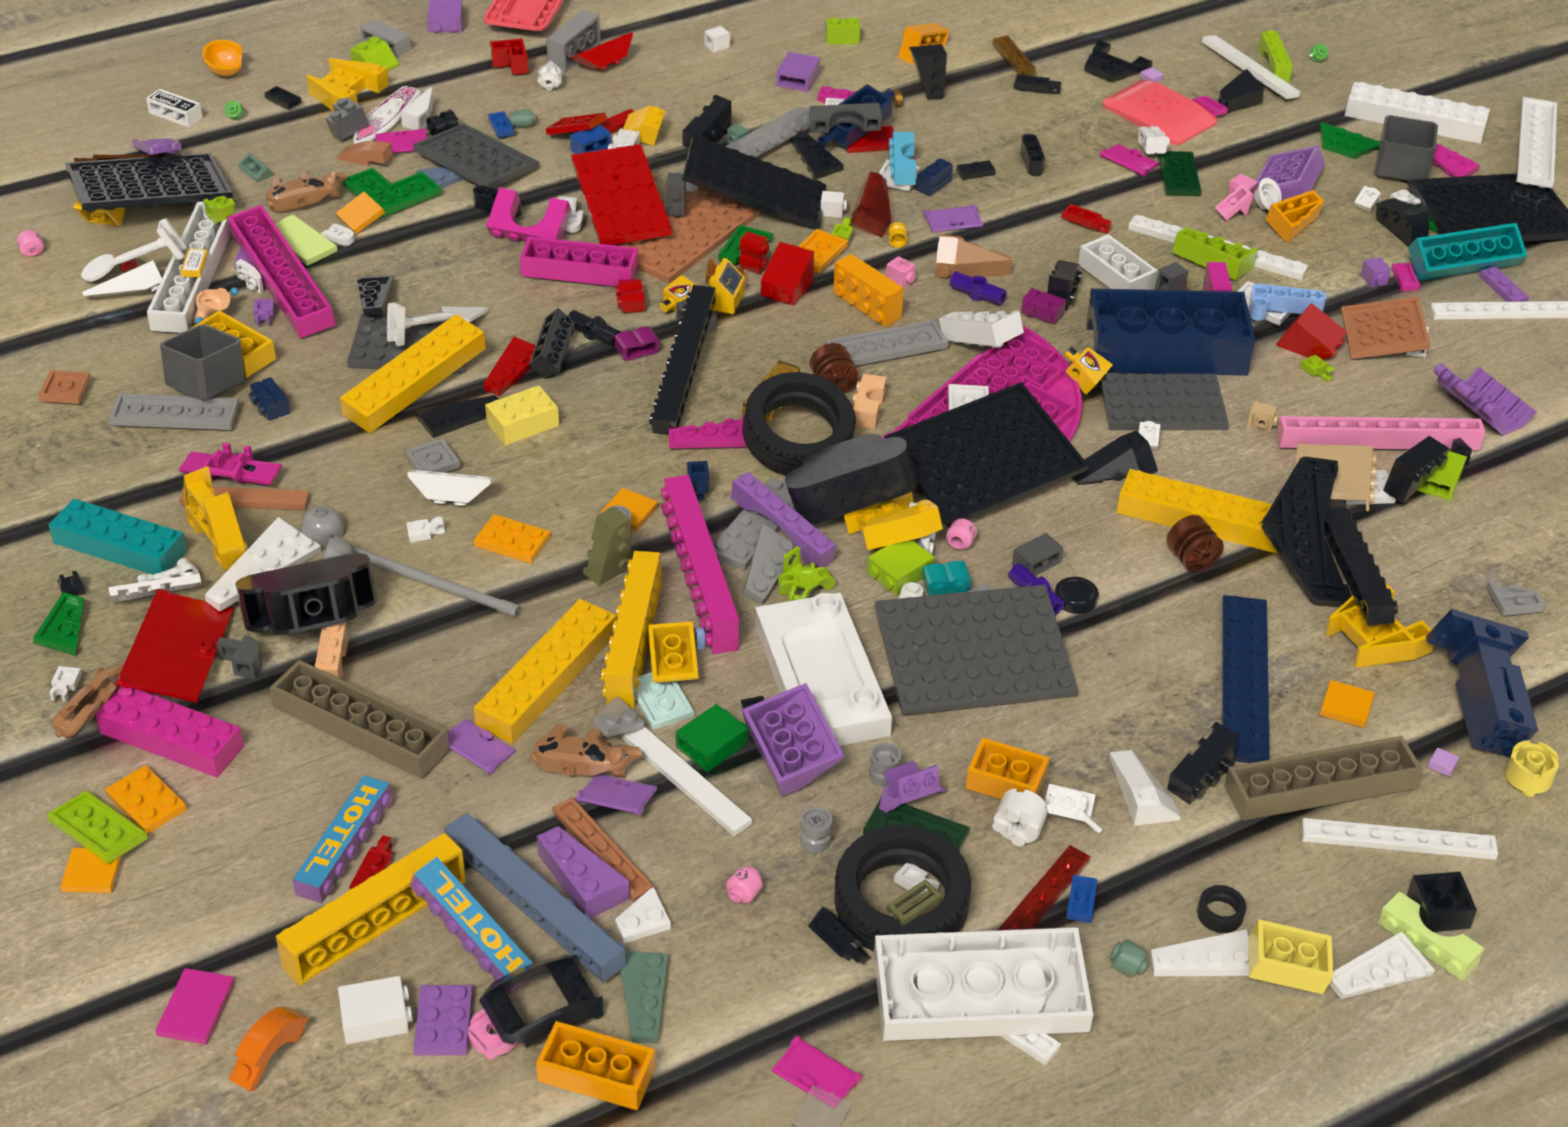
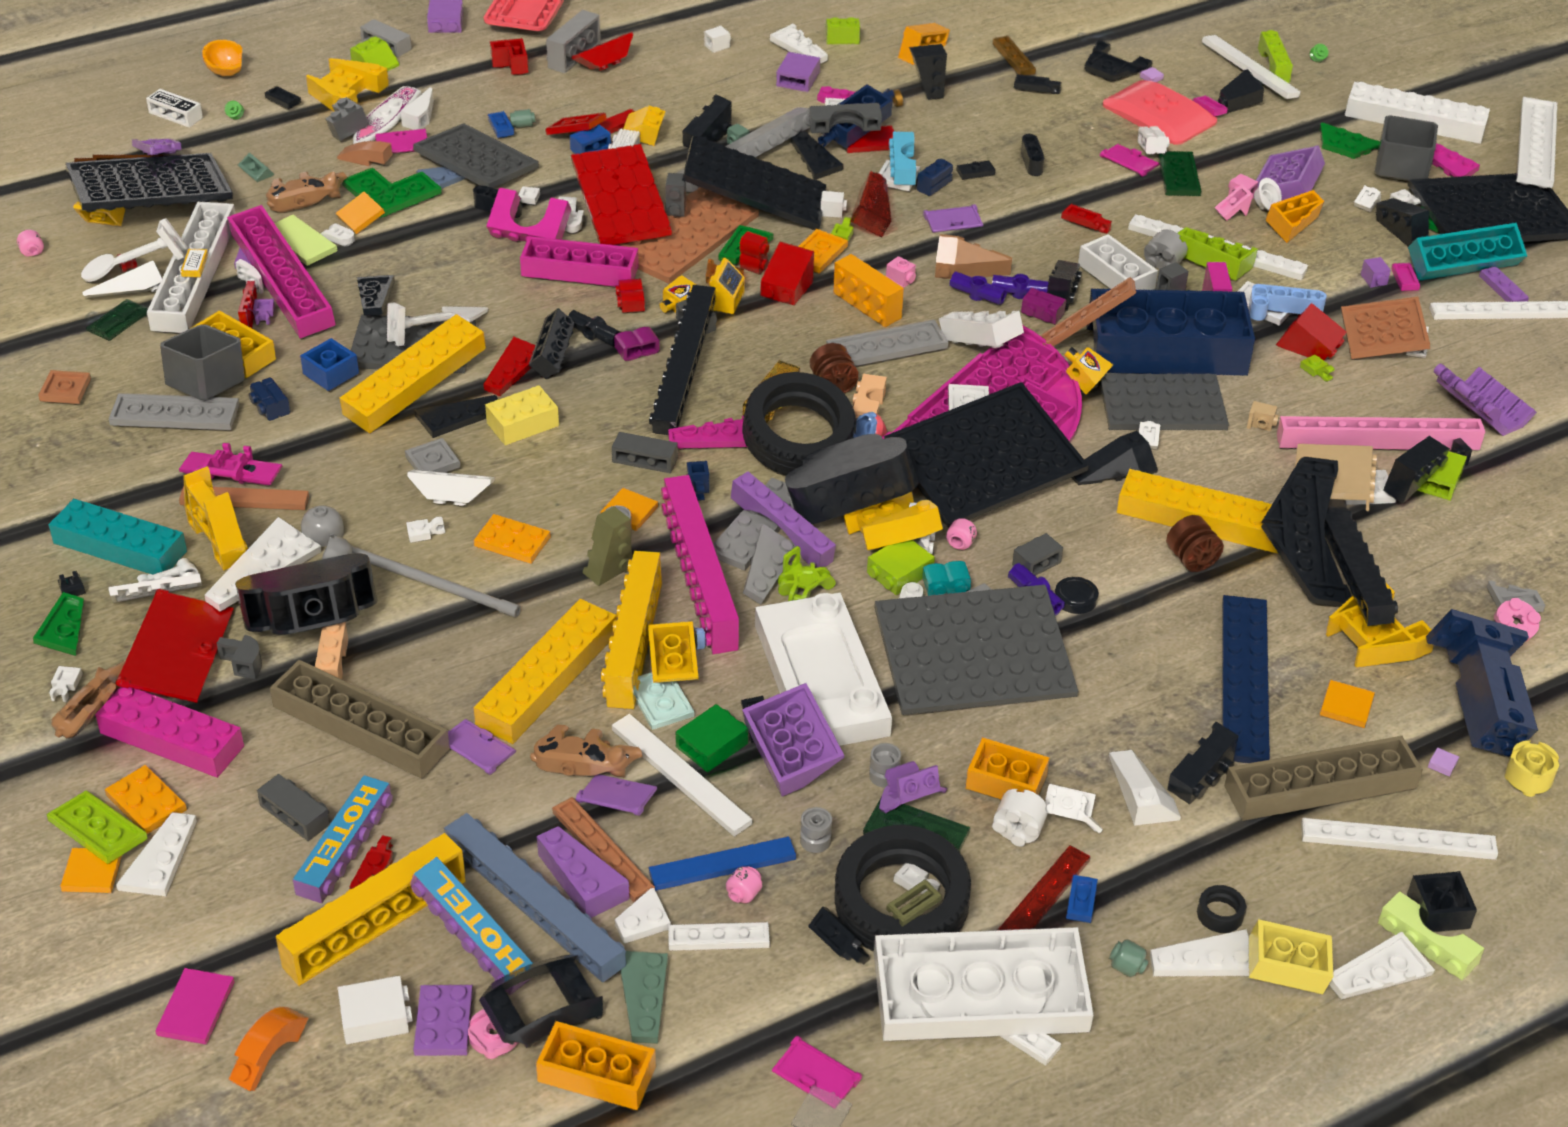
light nougat piece [193,287,239,325] -> none
lime brick [203,196,235,224] -> none
black wheel [426,109,459,136] -> none
white brick [537,60,563,92] -> none
light grey wing [593,696,645,737] -> none
yellow wheel [889,222,907,248] -> none
none -> clear green piece [86,299,148,341]
none -> white wing [116,812,197,896]
none -> red wing [238,281,257,329]
none -> dark grey brick [257,774,330,842]
none -> blue brick [300,338,359,391]
none -> white plate [519,186,540,205]
none -> dark grey brick [612,432,678,474]
none -> blue tile [649,836,796,891]
none -> white tile [668,922,769,951]
none -> white wing [770,24,828,64]
none -> medium blue hair [853,412,887,438]
none -> dark purple piece [992,274,1048,299]
none -> nougat tile [1040,277,1136,347]
none -> light grey brick [1144,229,1187,269]
none -> bright pink plate [1494,598,1541,641]

